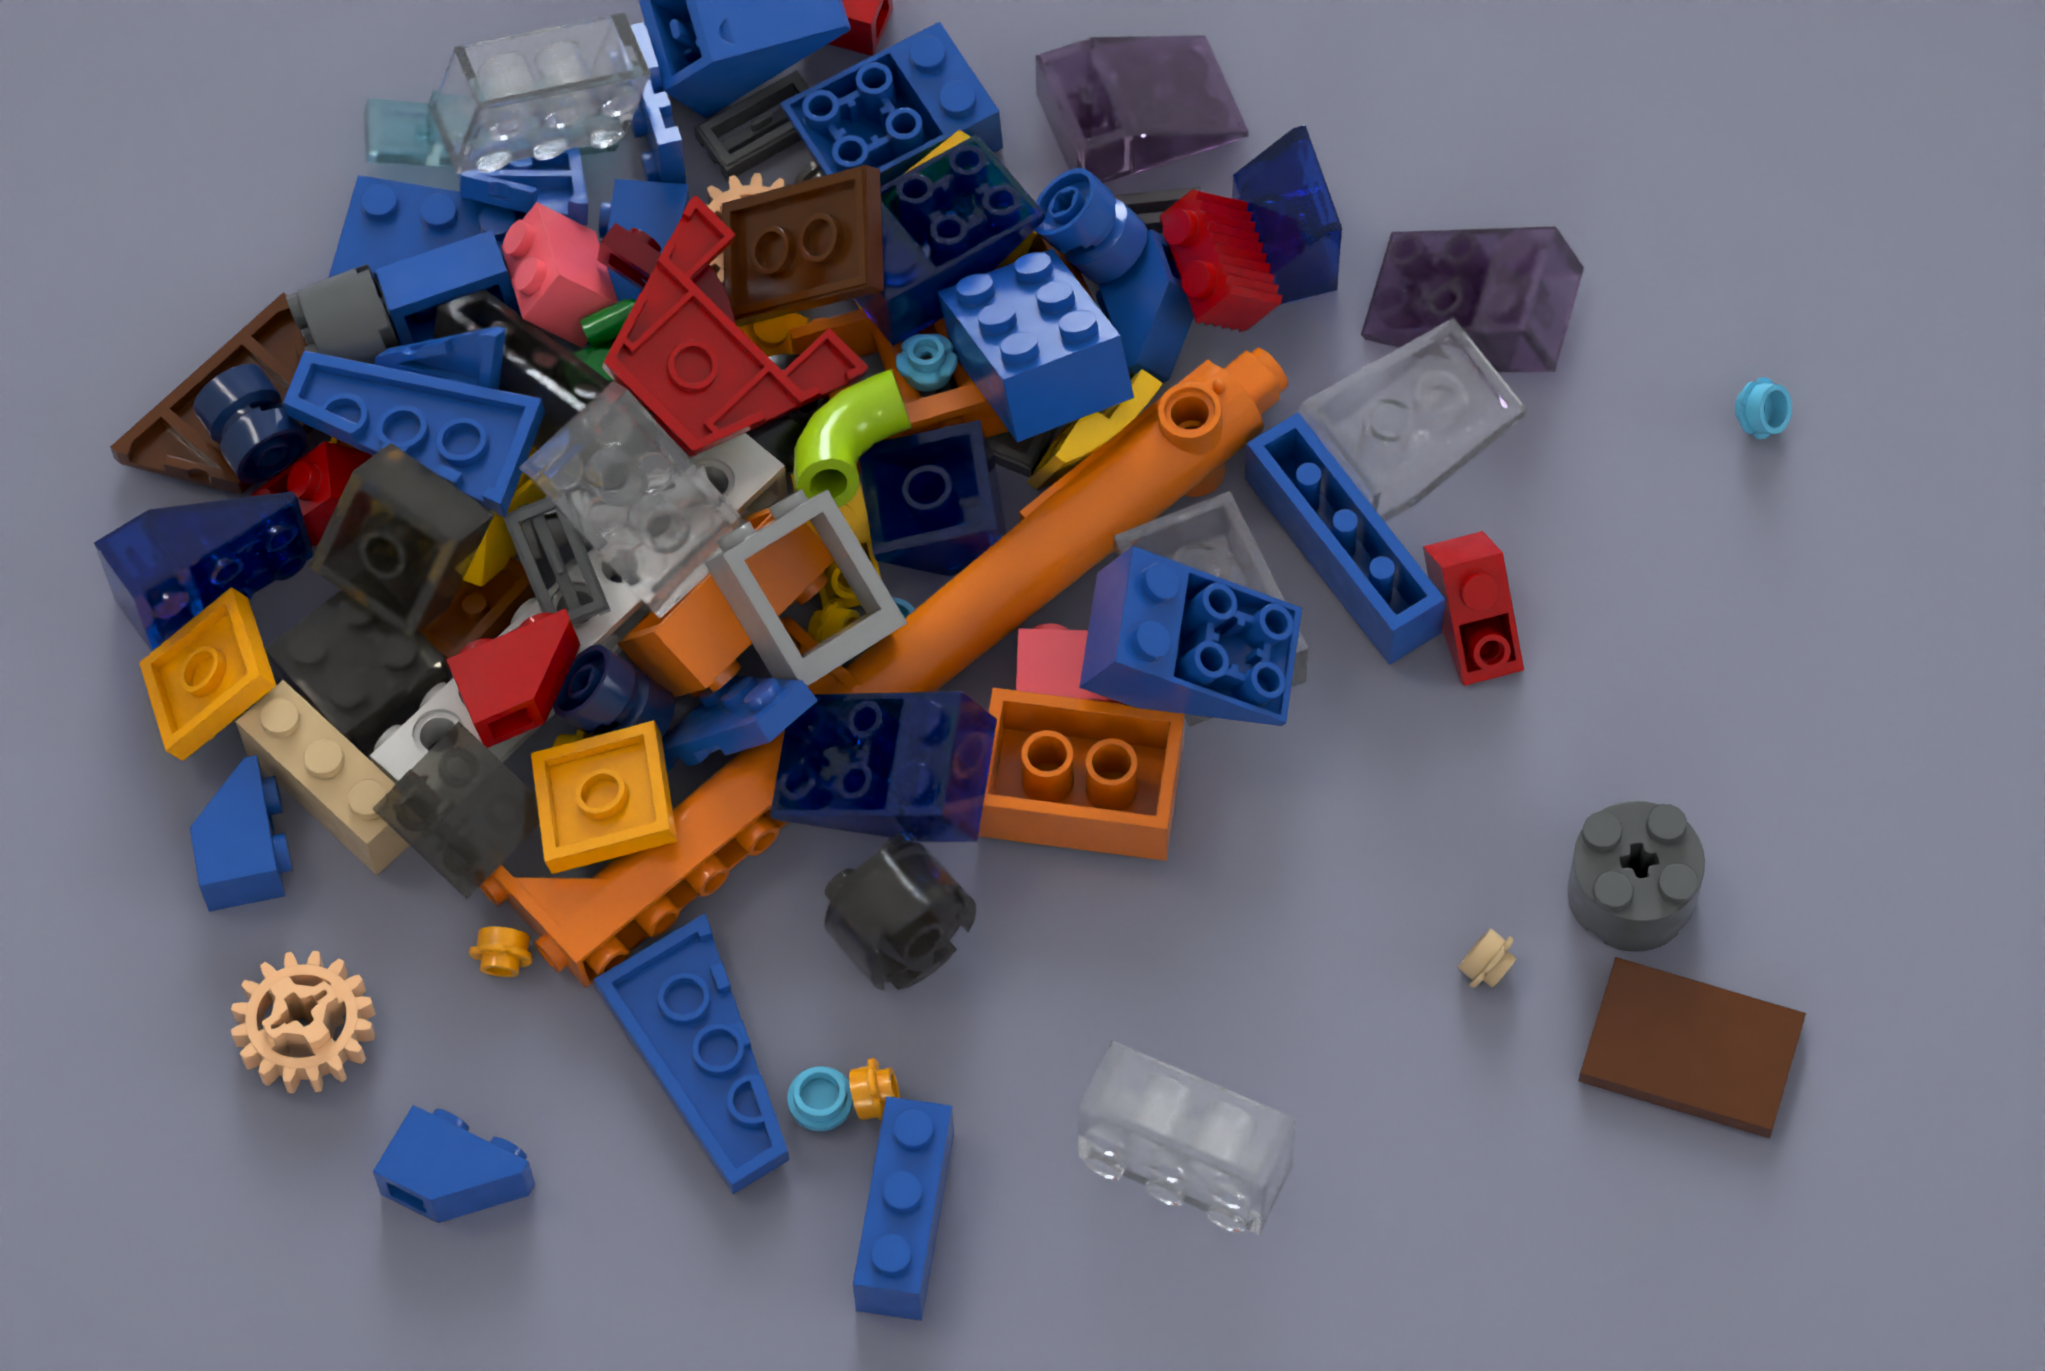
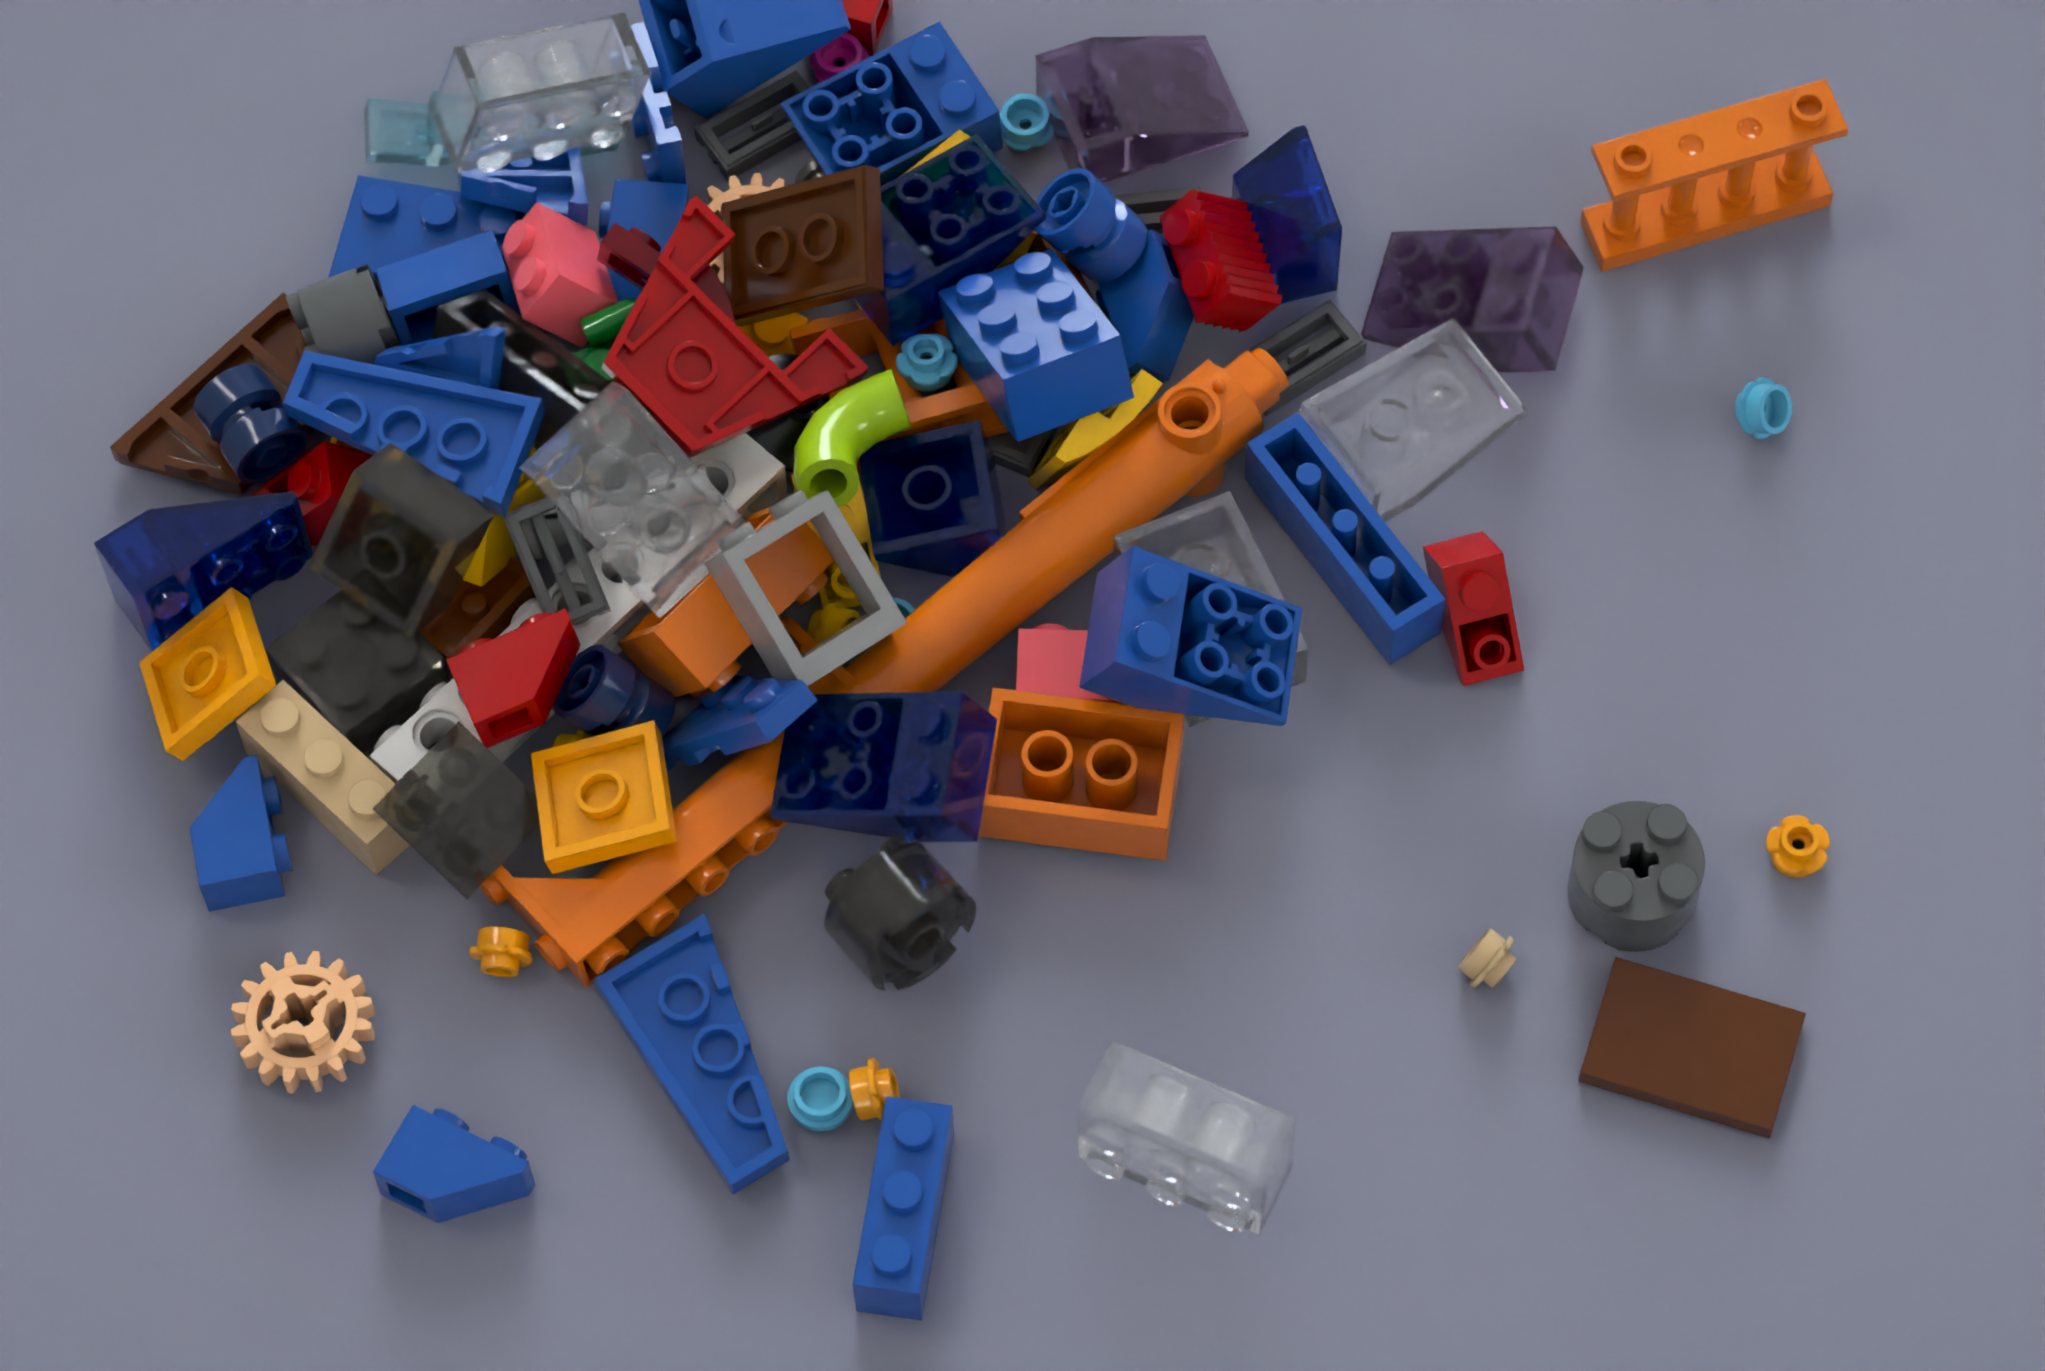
none -> dark pink plate [810,33,869,83]
none -> medium azure plate [1000,94,1054,152]
none -> dark grey tile [1230,299,1367,416]
none -> orange fence [1580,78,1848,272]
none -> light orange plate [1766,815,1830,878]

